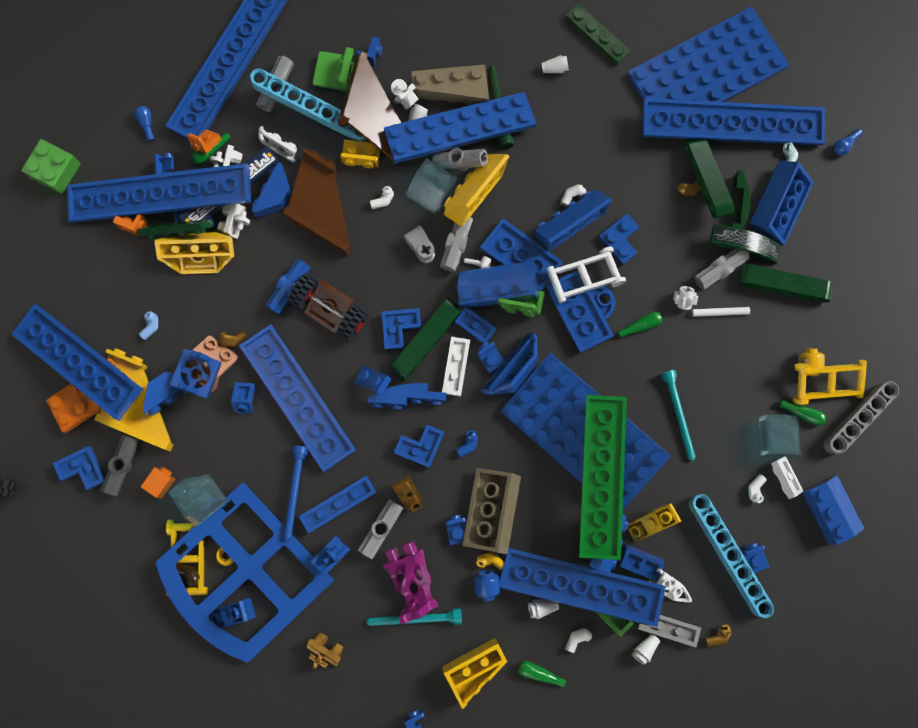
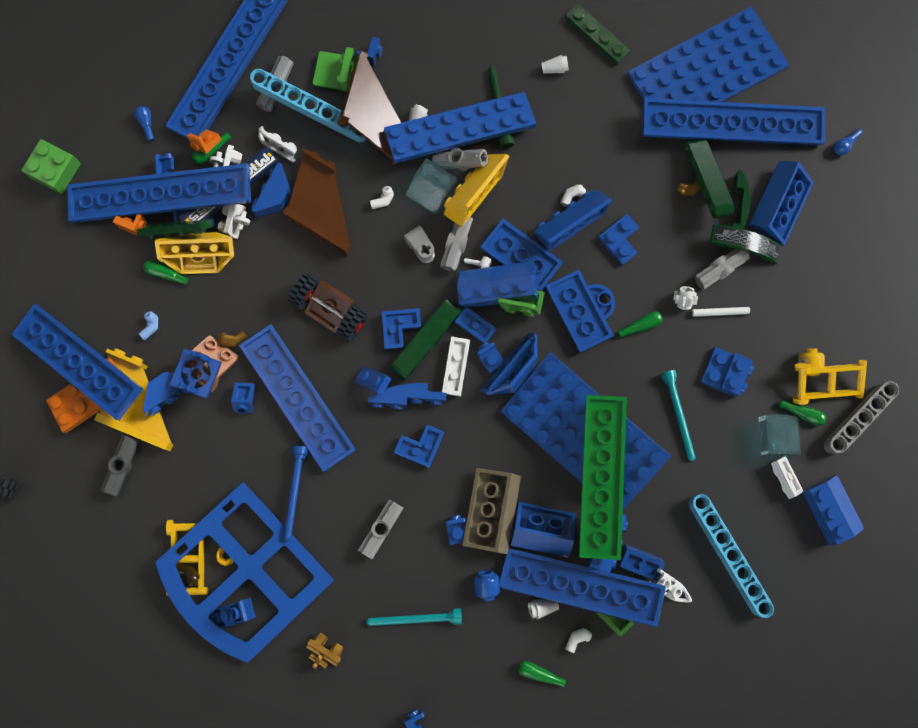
blue plate [53,446,105,490] -> none
orange brick [141,467,175,499] -> none
clear light blue slope [168,474,228,527] -> none
blue piece [265,259,311,315] -> none
blue plate [299,475,377,534] -> none
blue hips [310,536,350,576] -> none
yellow bracket [341,139,381,168] -> none
magenta hips [383,541,438,625] -> none
white hips [391,79,418,110] -> none
pearl gold hips [391,475,423,512] -> none
dark tan wedge [412,65,489,106] -> none
yellow wedge [442,638,507,709] -> none
blue arm [456,430,478,458] -> none
yellow arm [476,552,505,571] -> none
white piece [546,247,626,304] -> none
yellow slope [627,503,681,543] -> none
white cone [632,634,660,665] -> none
light grey plate [637,615,701,647] -> none
pearl gold arm [705,624,732,647] -> none
dark green beam [739,264,833,303] -> none
blue bracket [741,542,769,573] -> none
white arm [748,474,767,504] -> none
light aqua arm [782,142,798,161] -> none
none -> green piece [143,260,189,285]
none -> blue slope [511,502,576,558]
none -> blue plate [700,347,754,397]

